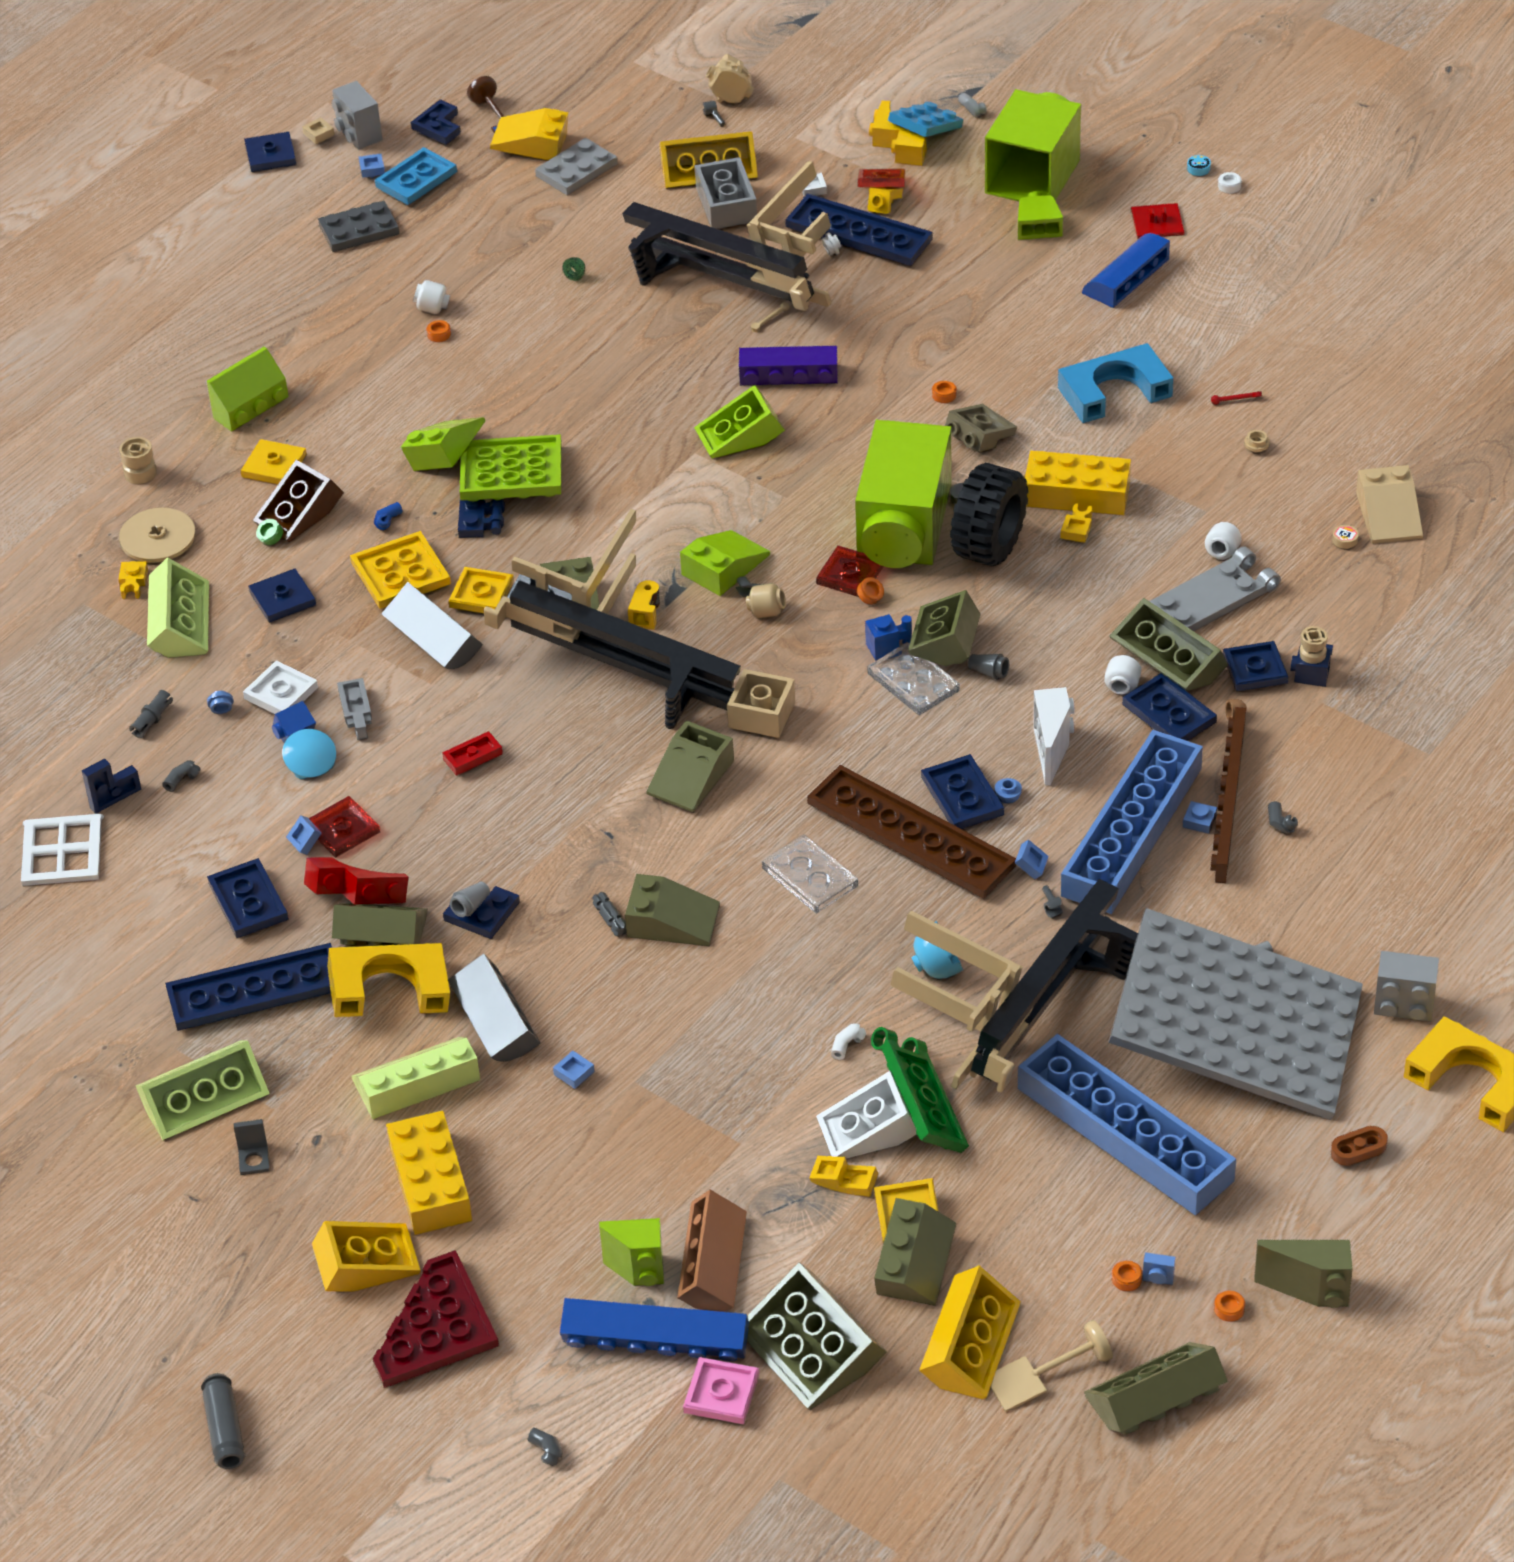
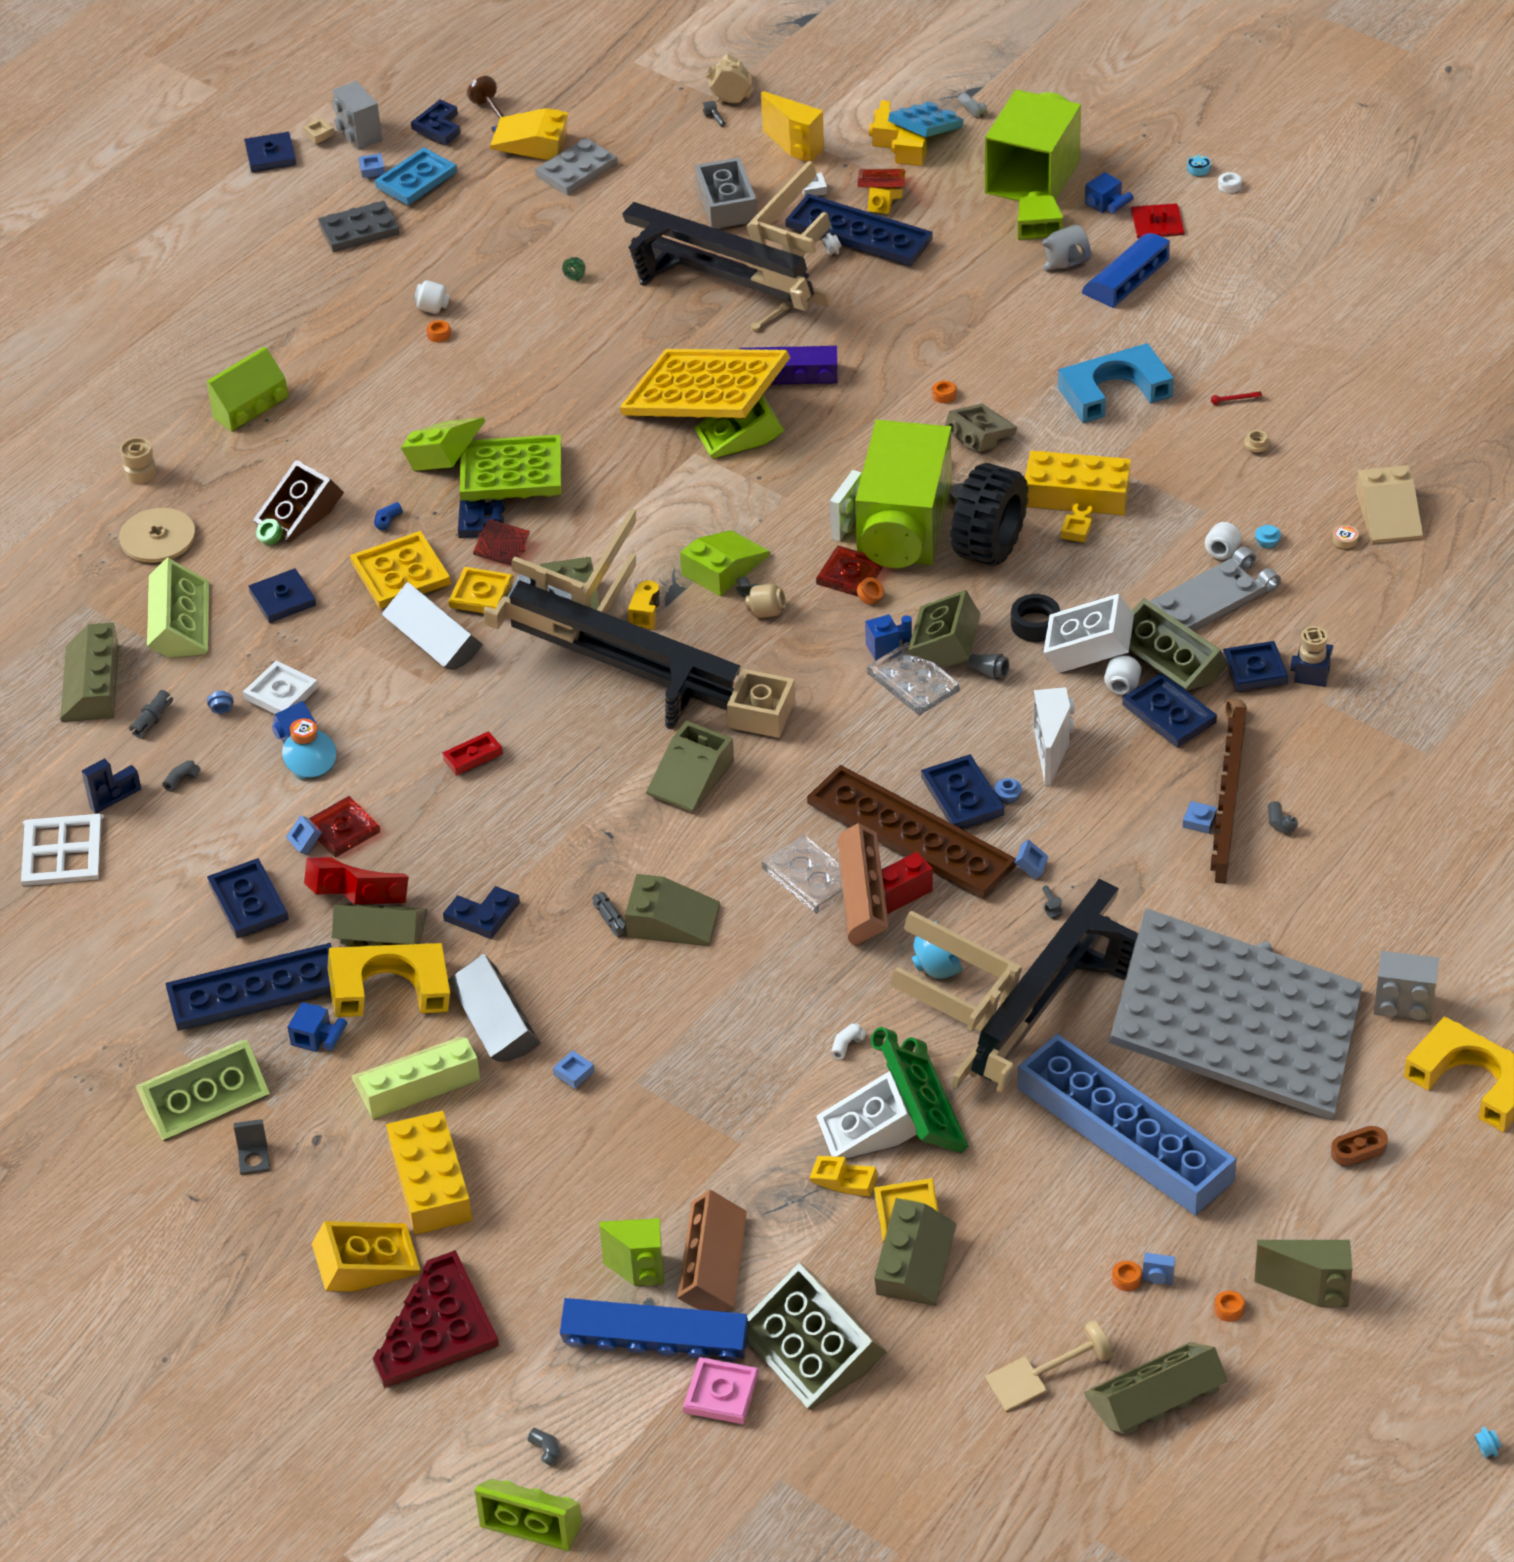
yellow plate [118,561,148,599] -> none
dark grey axle [201,1373,245,1469] -> none
yellow plate [241,439,307,484] -> none
light grey hinge [337,678,372,740] -> none
light grey cone [450,881,490,917] -> none
yellow slope [659,131,758,188] -> none
yellow slope [919,1265,1021,1399] -> none
medium blue brick [1061,730,1203,914] -> none
none -> olive slope [60,623,119,722]
none -> blue brick [287,1002,348,1052]
none -> tile [290,719,317,744]
none -> clear red piece [473,519,530,566]
none -> lime slope [474,1478,582,1551]
none -> yellow plate [619,349,790,419]
none -> yellow slope [761,91,824,162]
none -> white plate [830,470,862,541]
none -> nougat brick [837,823,889,946]
none -> red brick [881,852,933,914]
none -> black tyre [1011,594,1061,642]
none -> light grey piece [1042,224,1091,271]
none -> white brick [1043,594,1134,673]
none -> blue brick [1085,172,1134,213]
none -> medium azure plate [1255,525,1281,548]
none -> medium azure plate [1474,1426,1502,1458]

